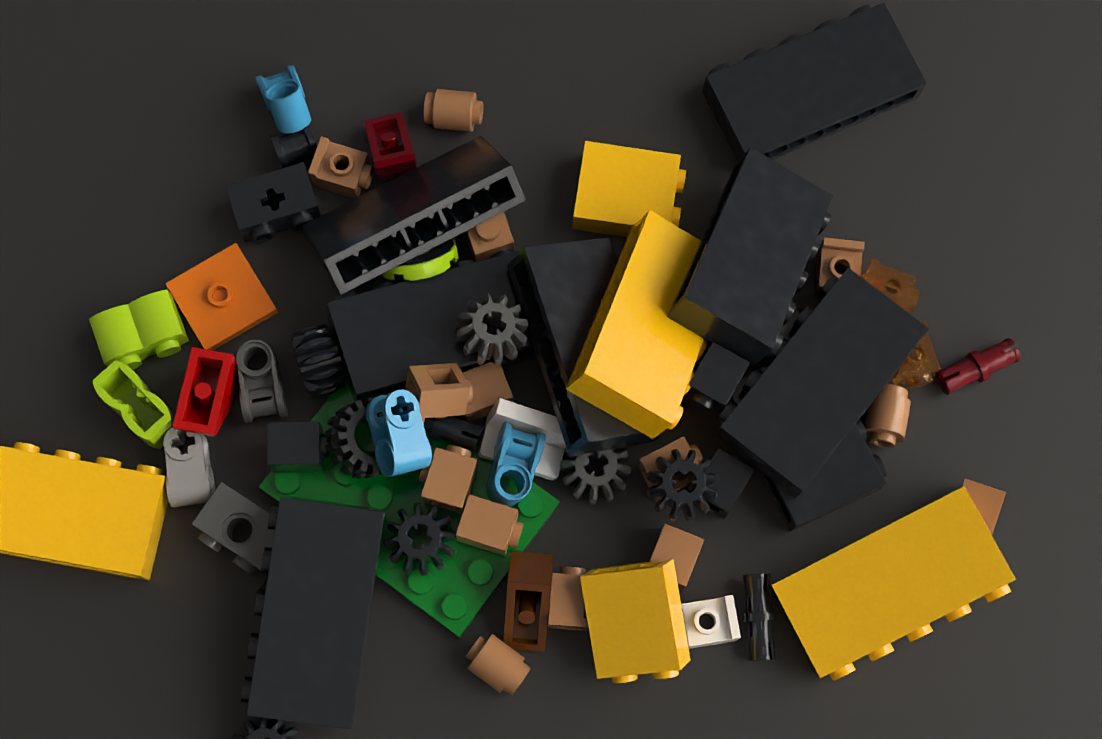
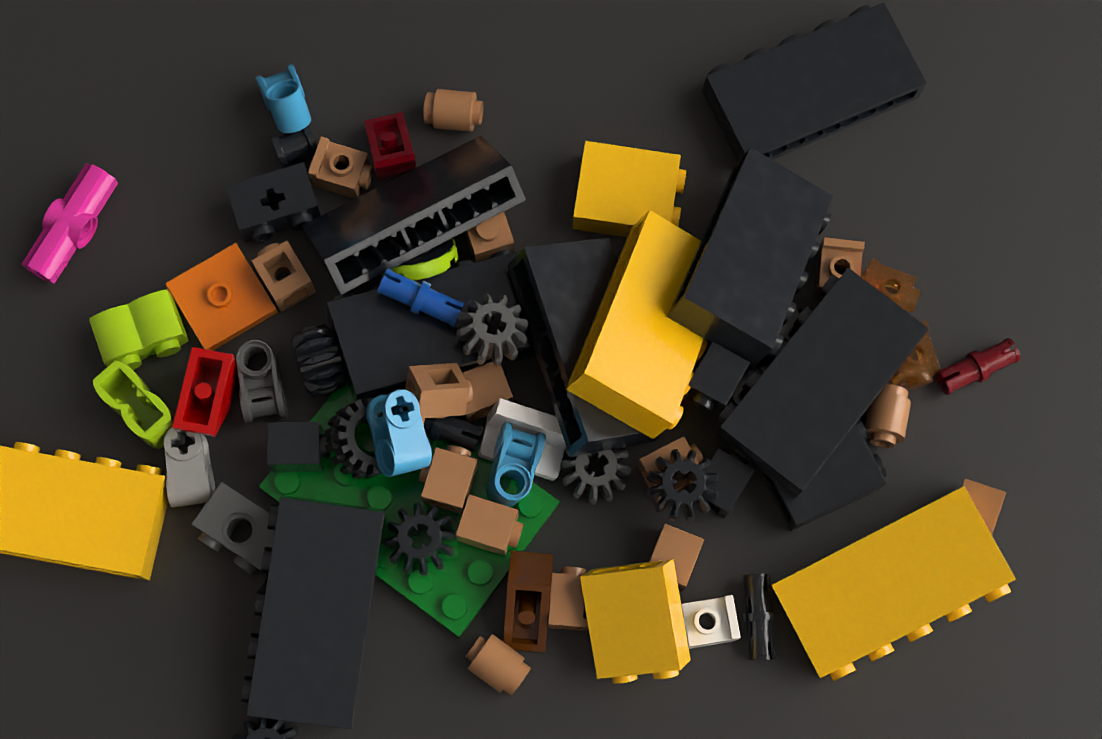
none -> dark pink piece [21,163,118,284]
none -> medium nougat brick [251,241,316,312]
none -> blue pin [377,268,465,327]

